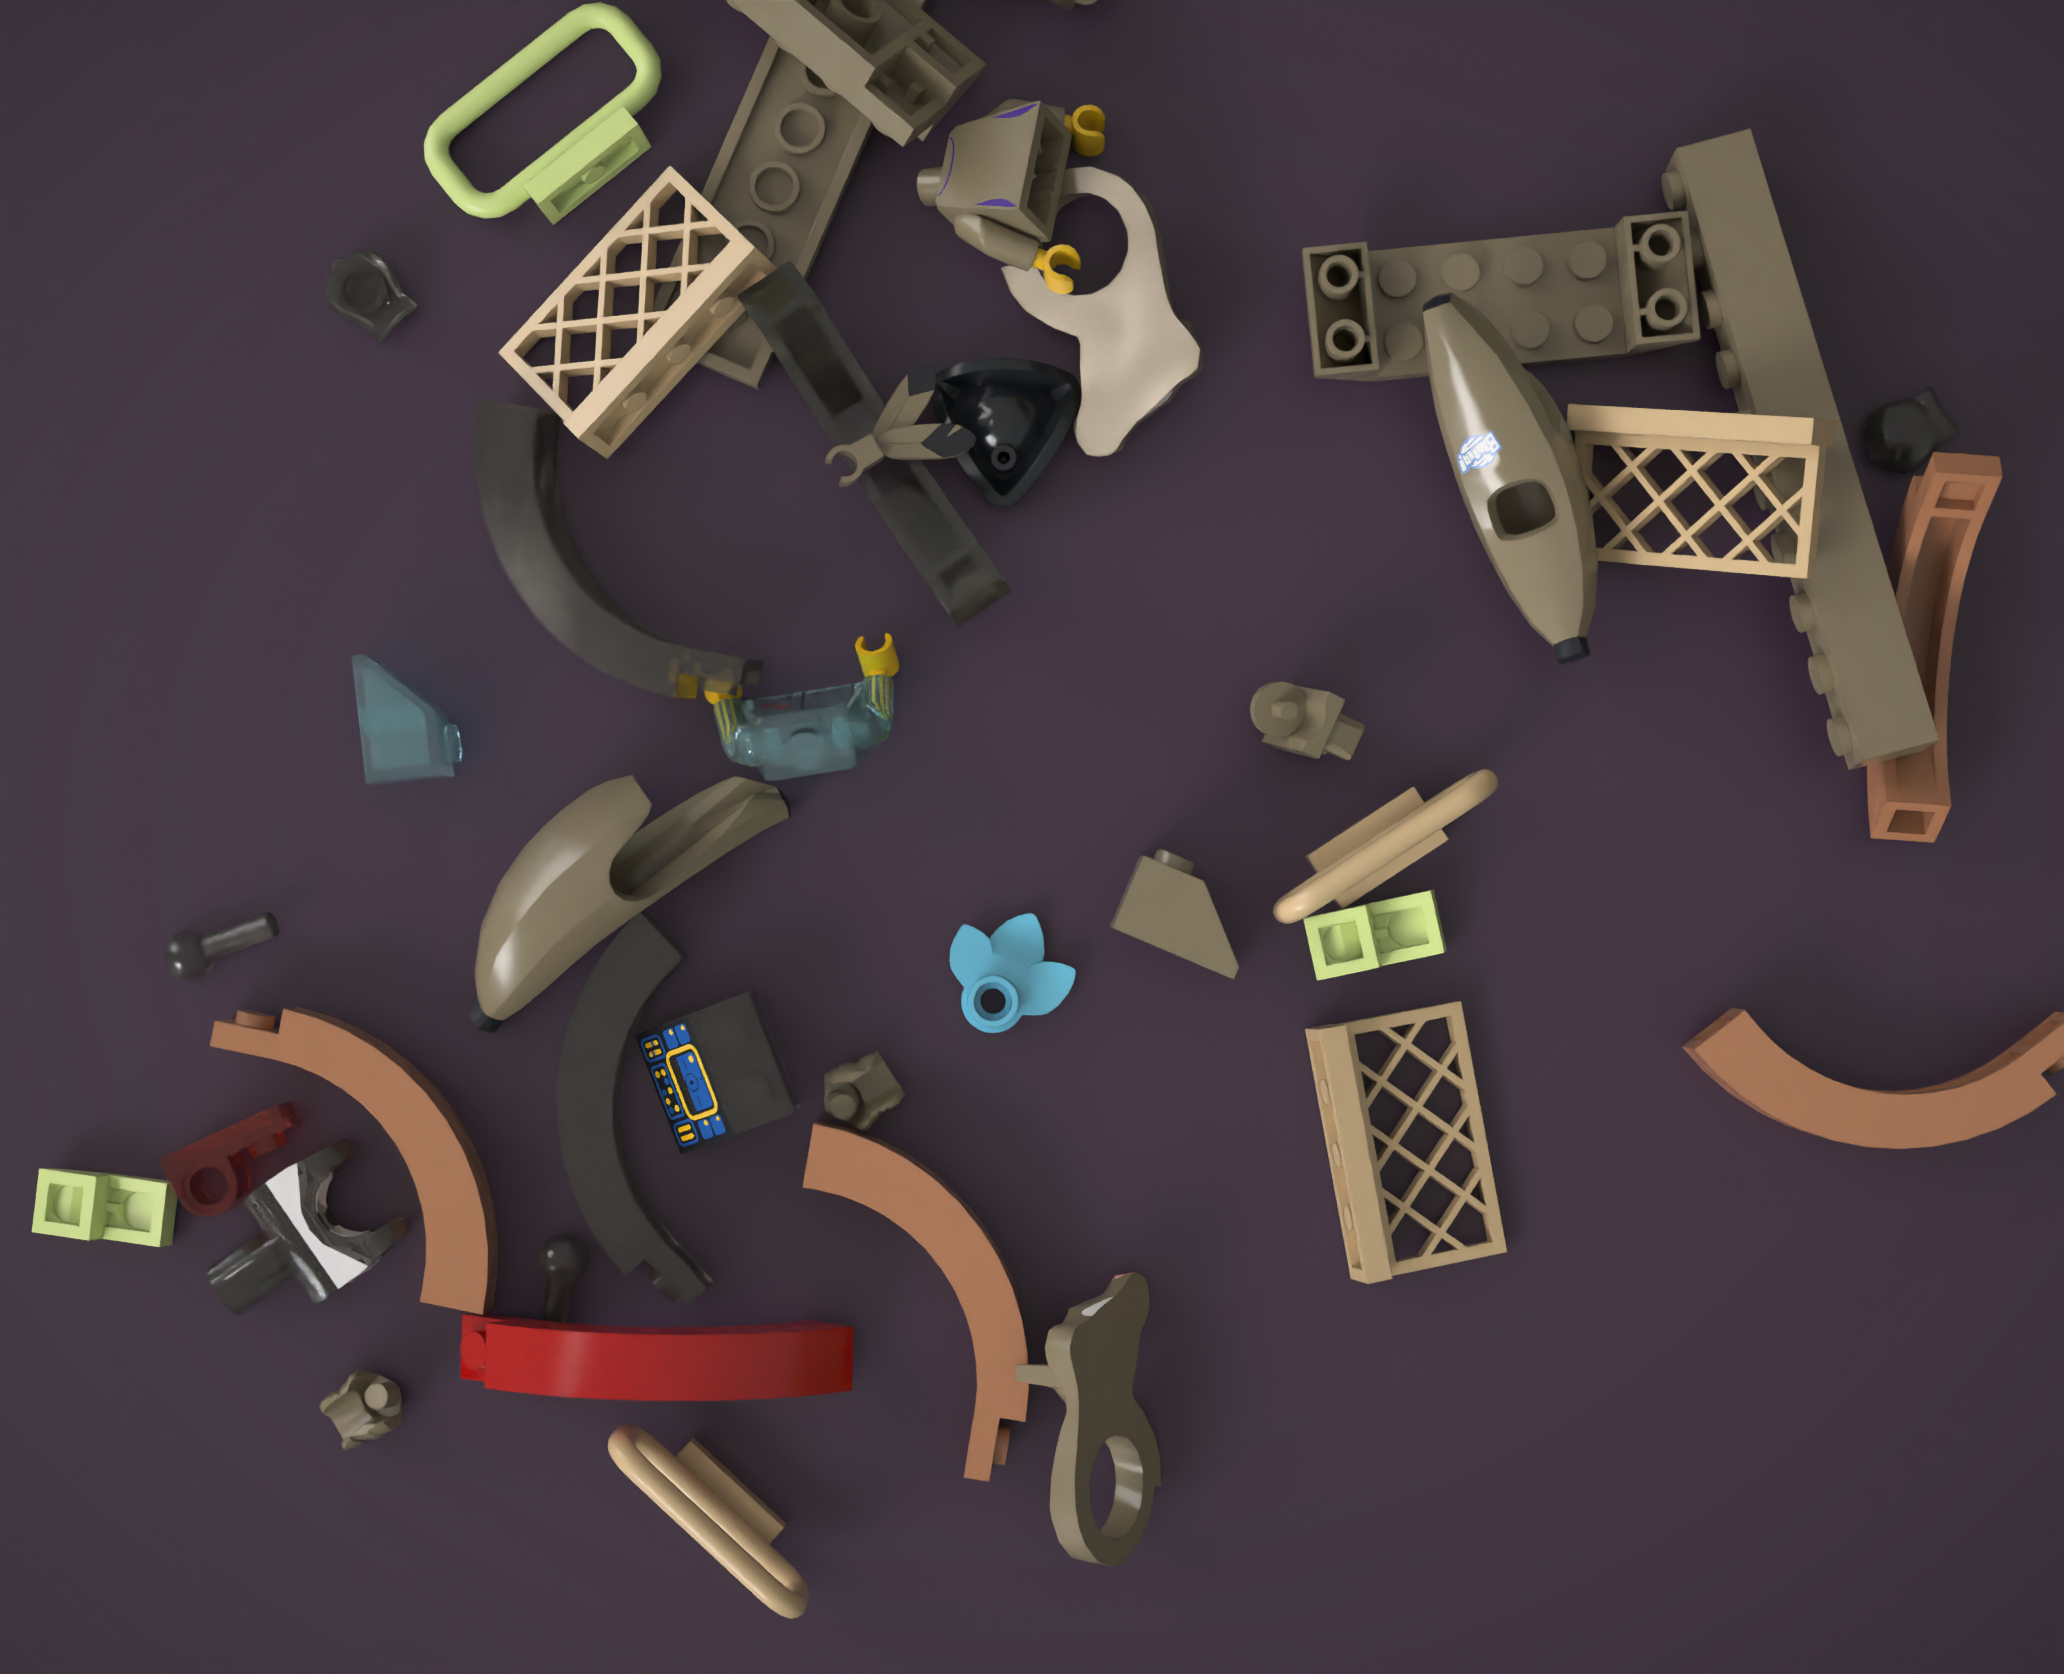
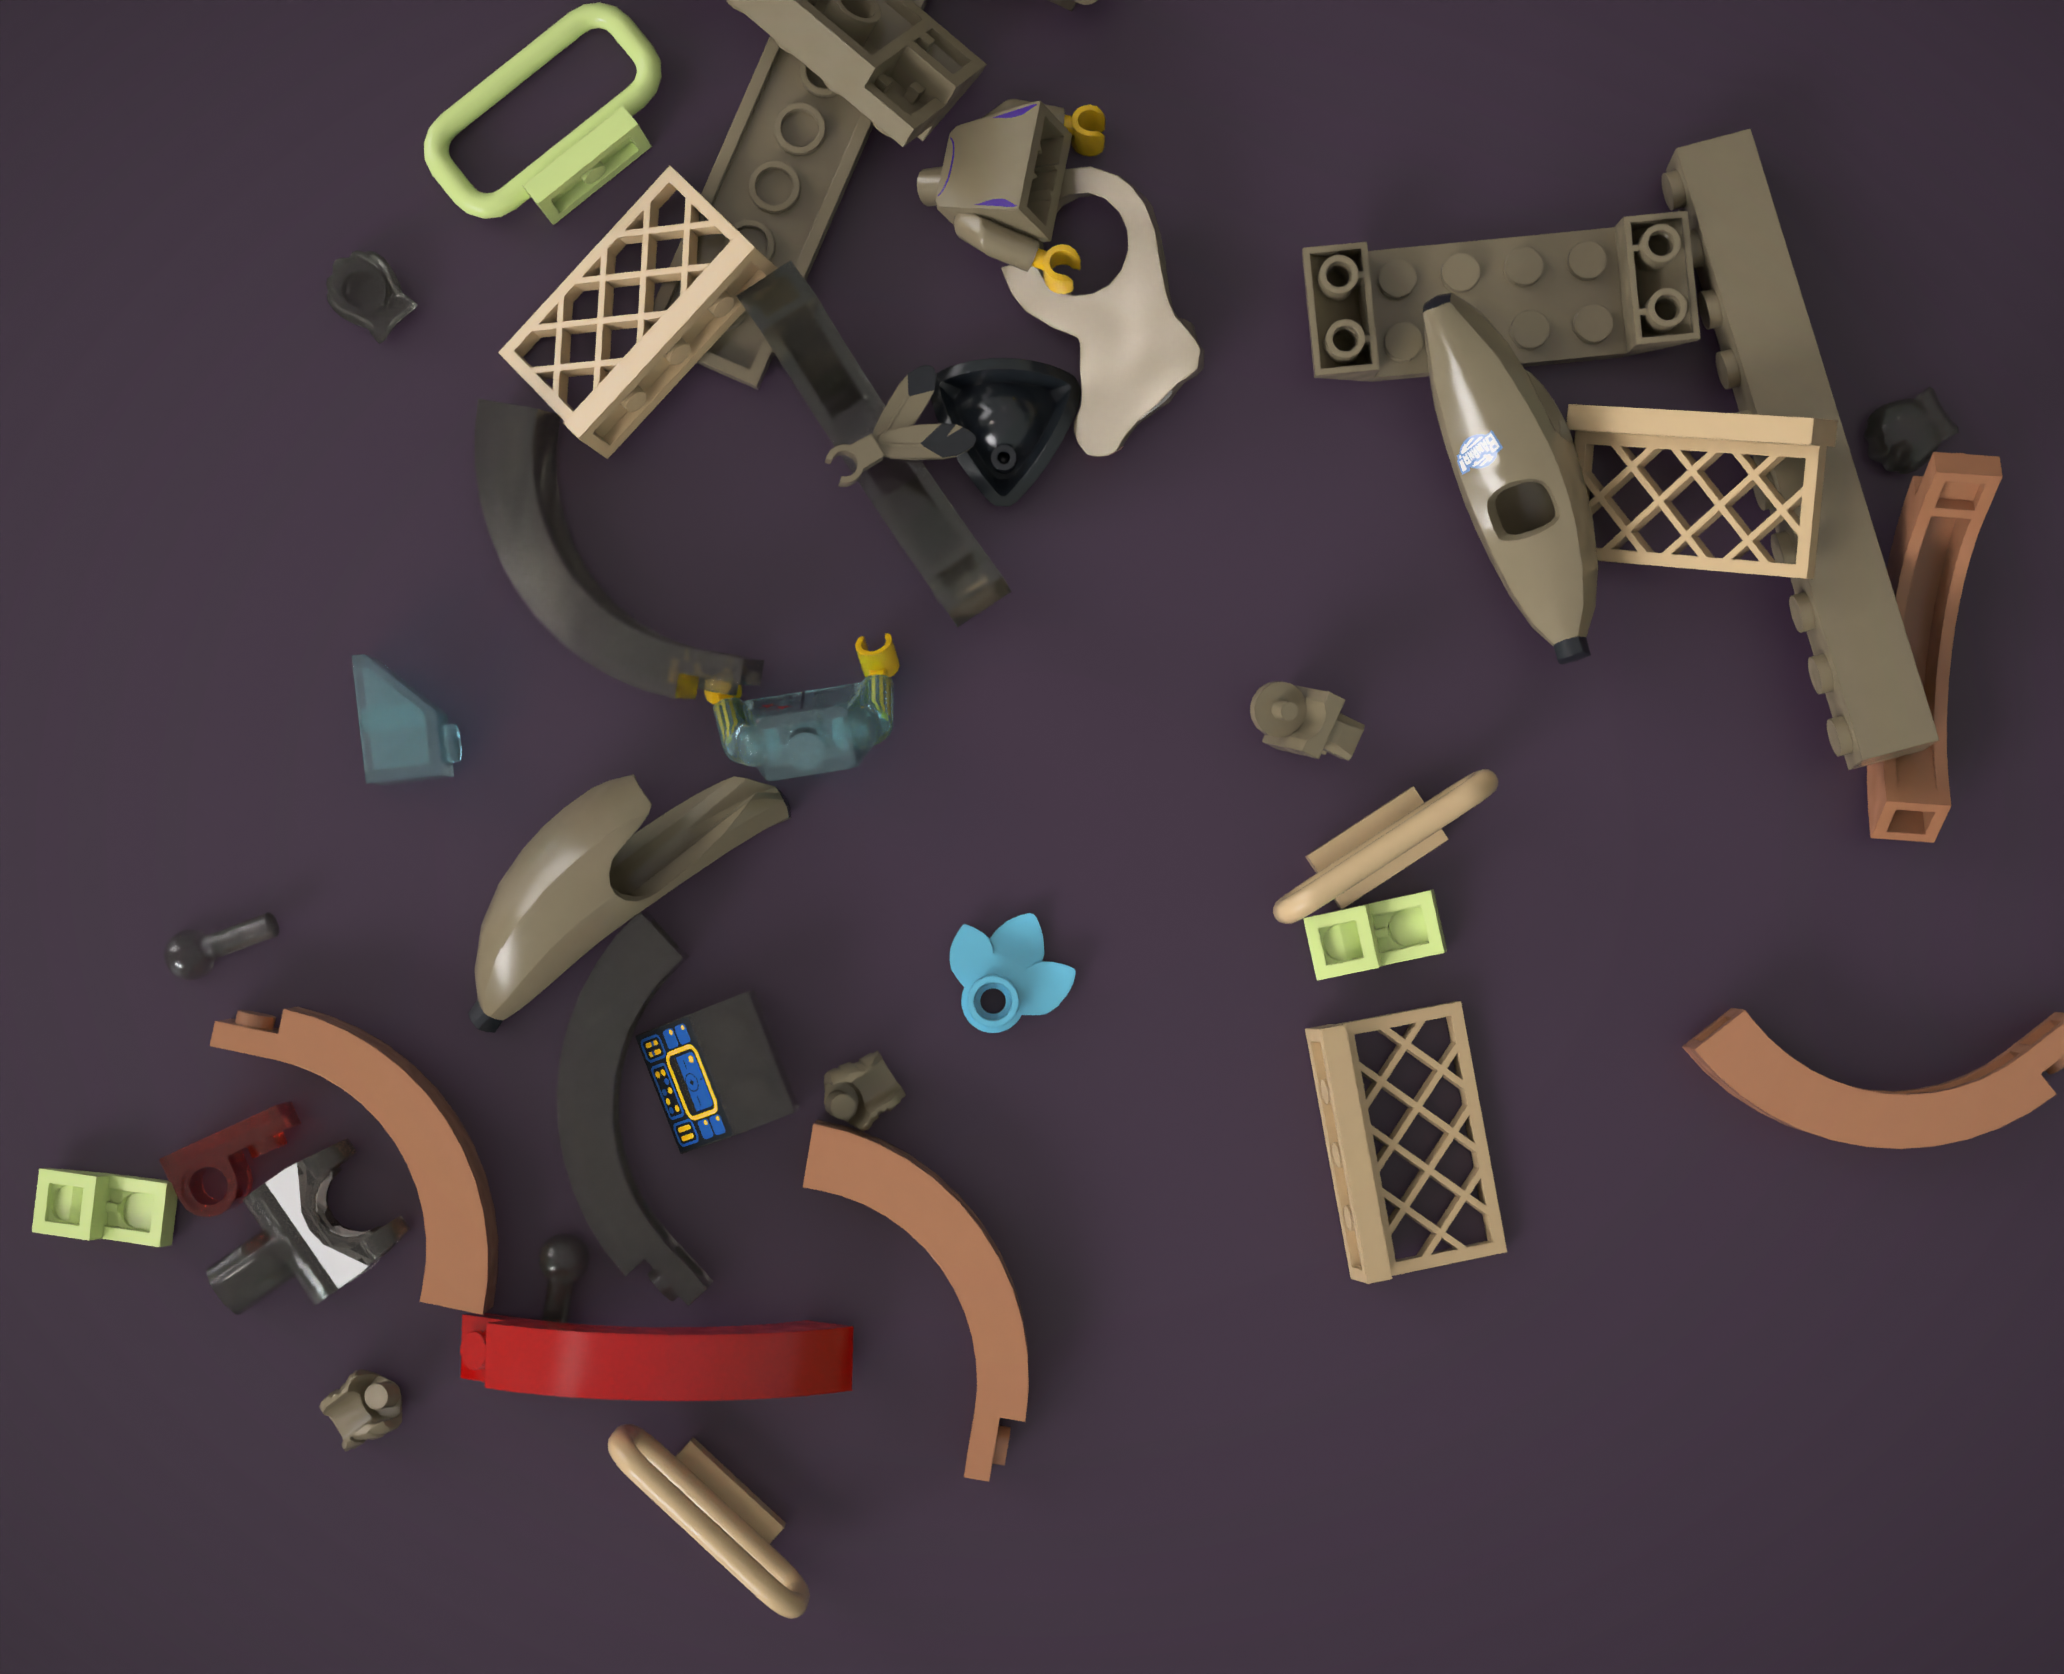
dark tan animal [1015,1272,1162,1567] -> none
dark tan slope [1110,849,1239,979] -> none

